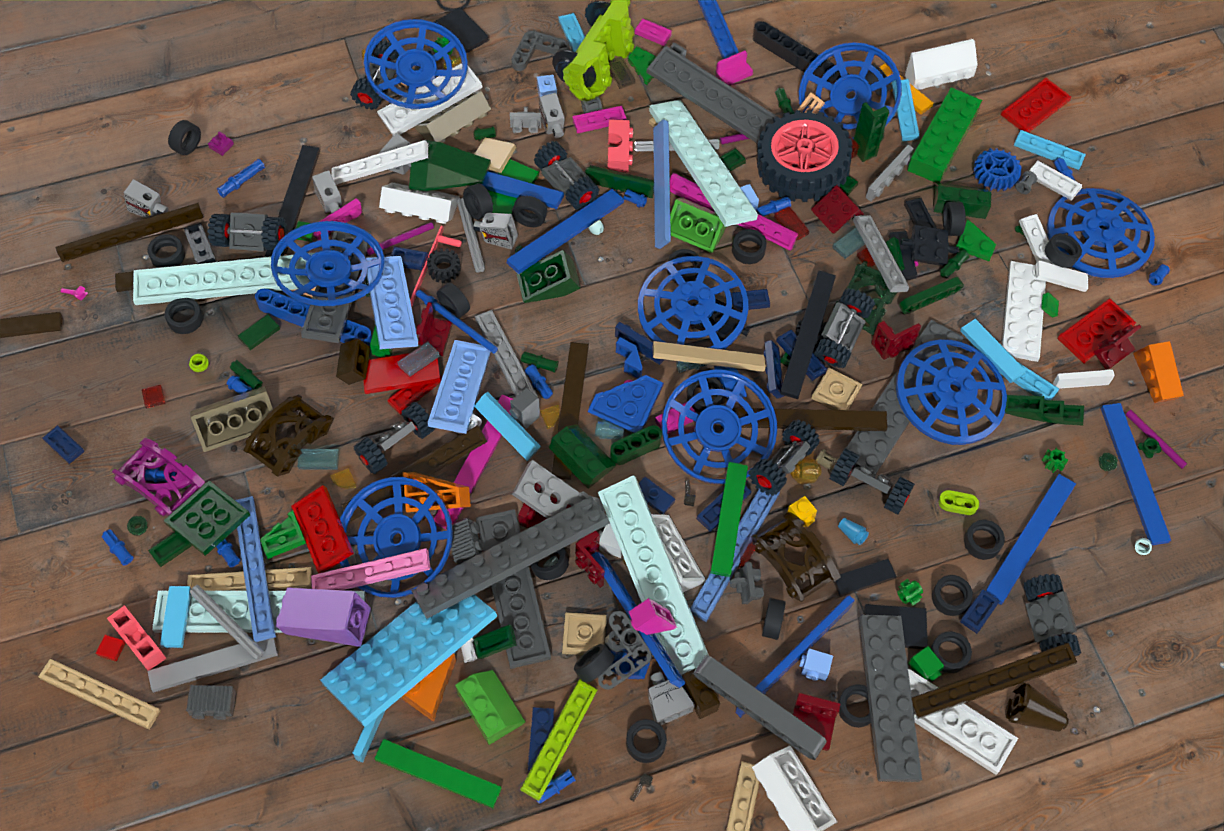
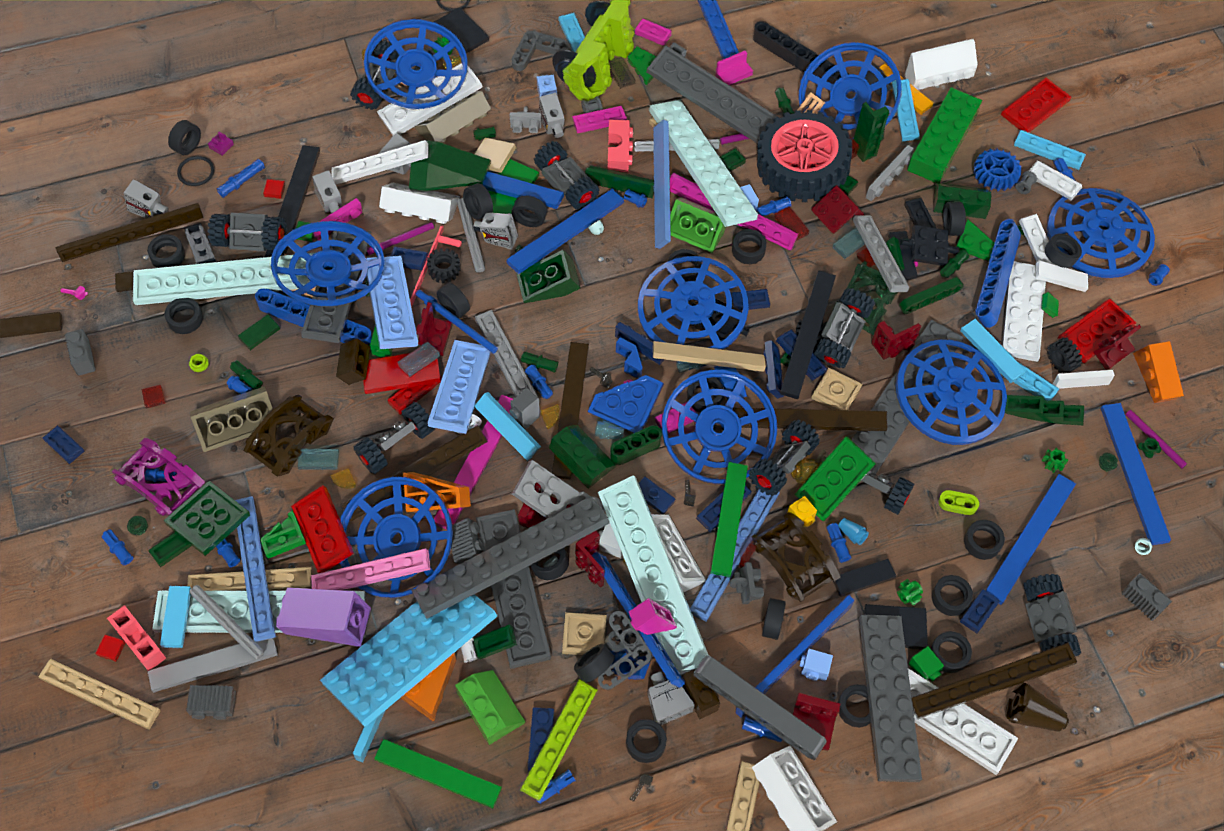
none -> dark grey brick [64,329,96,376]
none -> black tyre [177,156,215,186]
none -> red tile [263,179,285,199]
none -> clear smoke hand [590,367,612,388]
none -> blue axle [742,716,783,742]
none -> green tile [795,436,876,522]
none -> blue axle [826,523,851,563]
none -> blue beam [975,219,1021,328]
none -> black tyre [1047,337,1082,373]
none -> dark grey brick [1122,573,1172,621]

